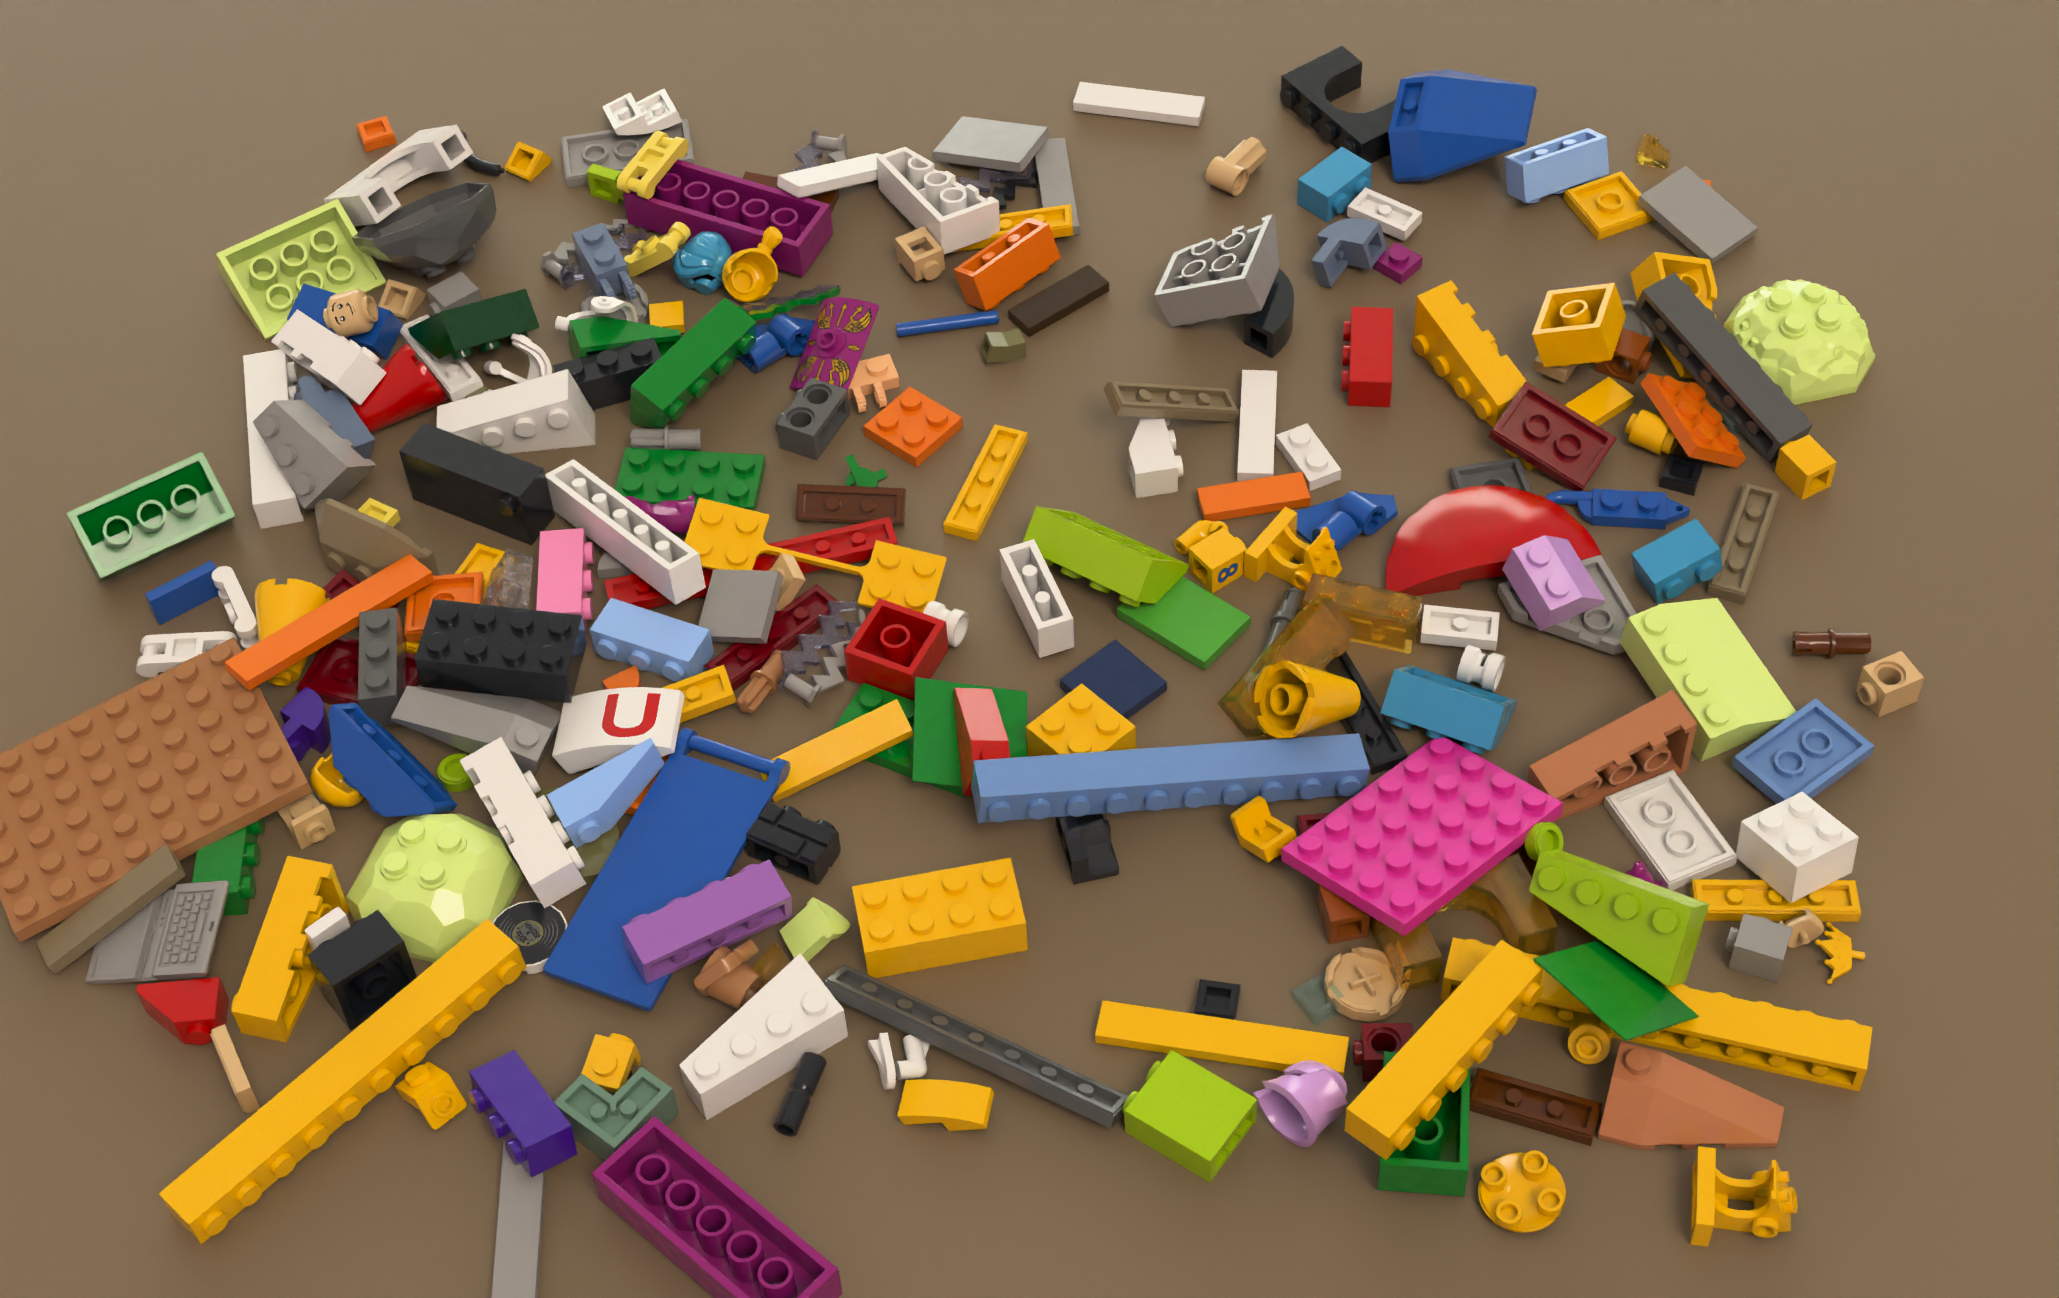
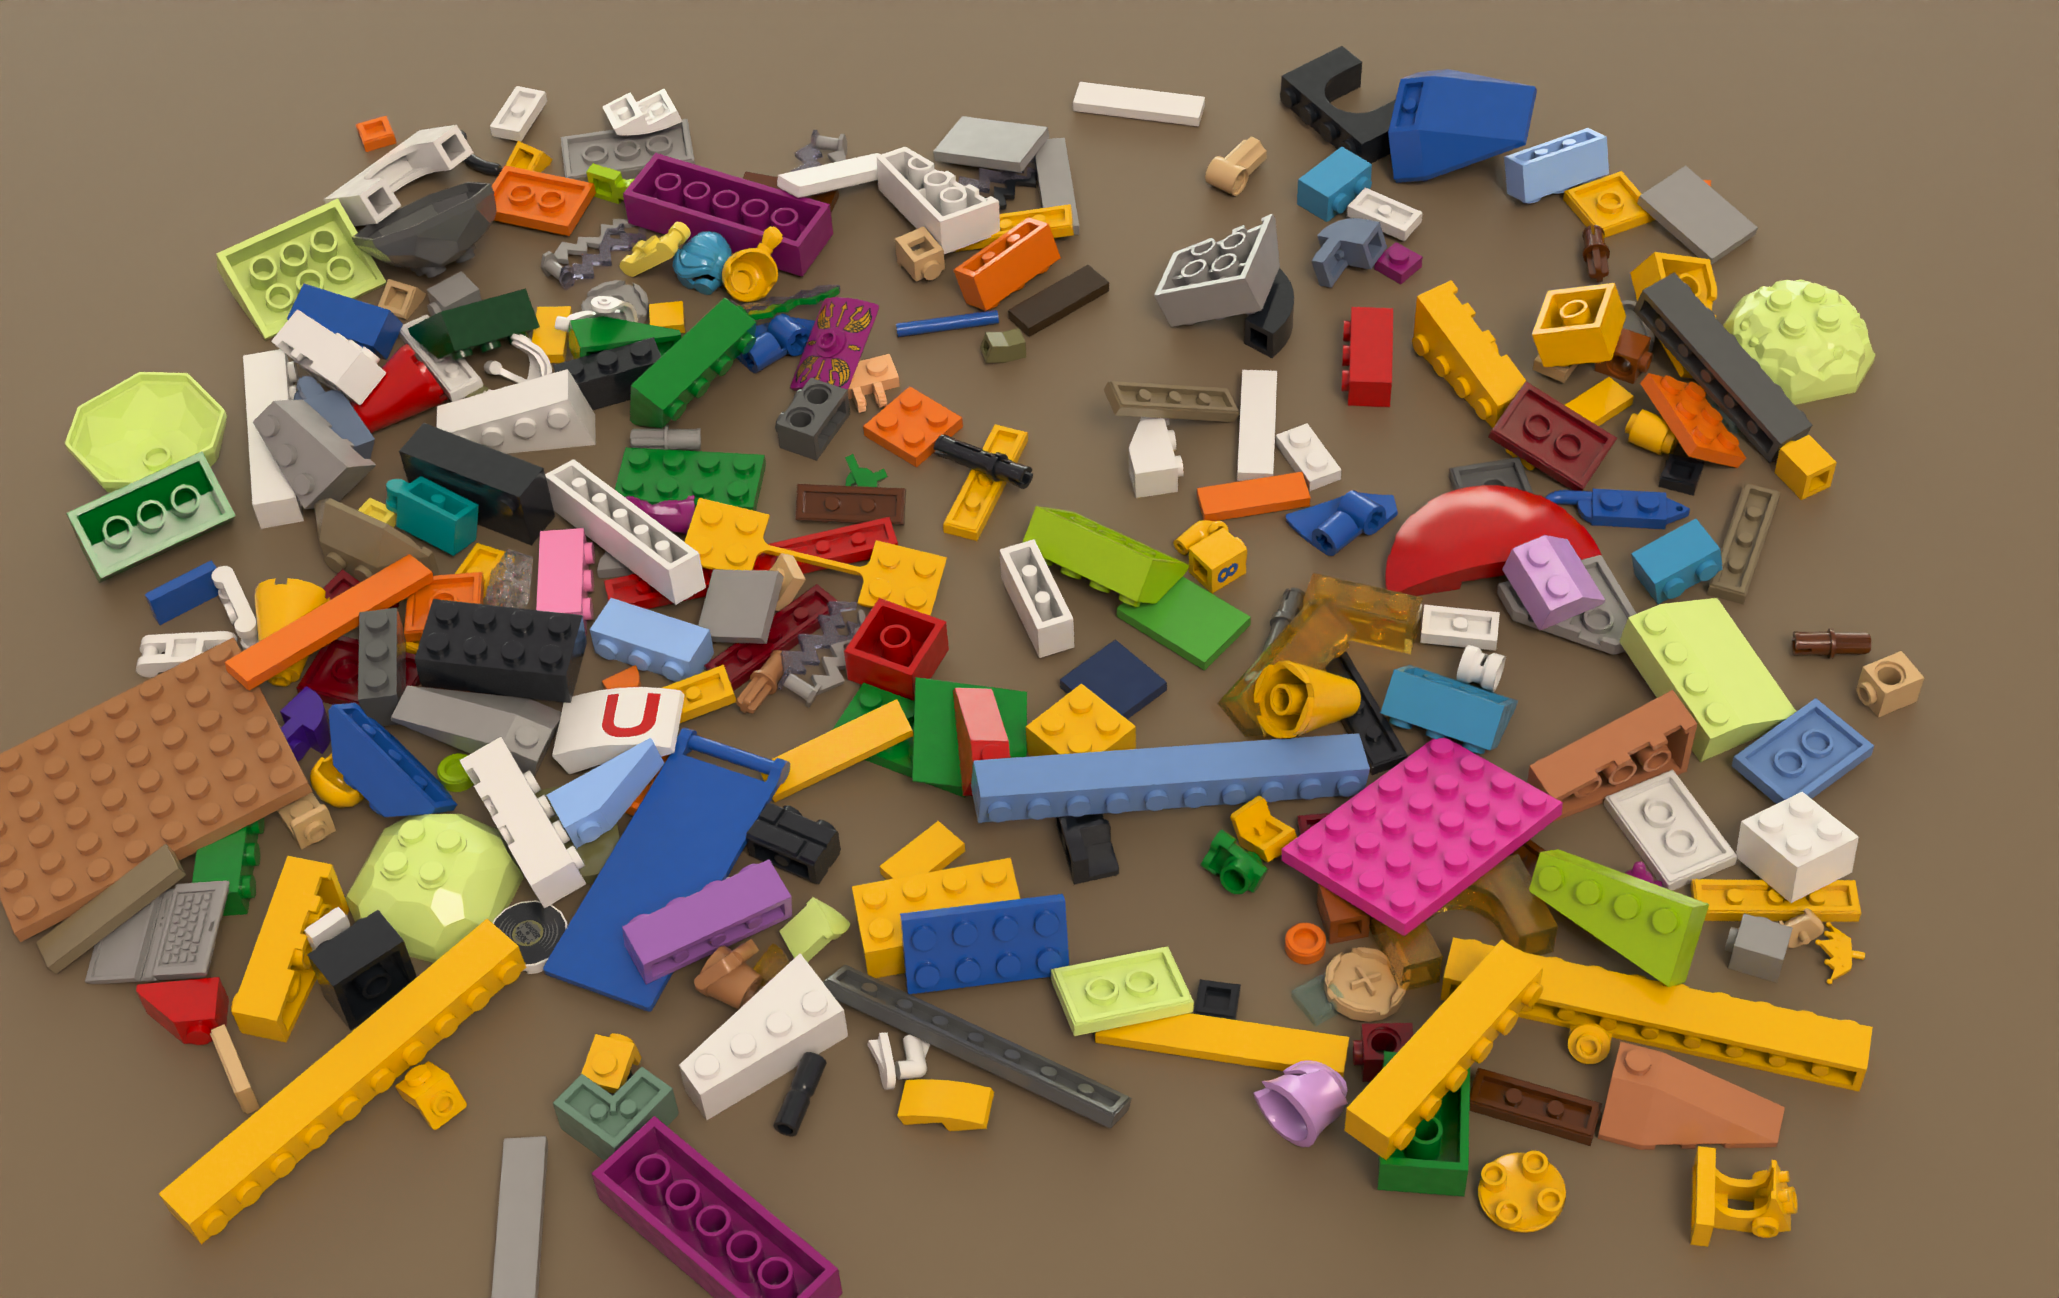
tan head [323,289,378,338] -> none
dark purple brick [468,1050,577,1178] -> none
sand blue hinge [572,223,637,301] -> none
light yellow plate [617,131,689,199] -> none
white wheel [923,601,969,647] -> none
lime brick [1122,1050,1257,1183] -> none
yellow tile [1244,507,1342,593] -> none
lime tile [1525,822,1564,862] -> none
green piece [1533,940,1699,1041] -> none
clear yellow tile [1636,133,1670,169] -> none
none -> yellowish green rock [65,372,227,493]
none -> teal brick [386,476,479,556]
none -> white plate [490,86,547,142]
none -> orange plate [492,165,596,236]
none -> yellow tile [531,306,572,363]
none -> yellow tile [879,821,965,880]
none -> blue plate [900,894,1069,995]
none -> black pin [934,434,1033,489]
none -> yellowish green tile [1051,946,1194,1036]
none -> green plate [1200,829,1269,894]
none -> orange tile [1285,923,1326,965]
none -> reddish brown axle [1582,225,1610,282]

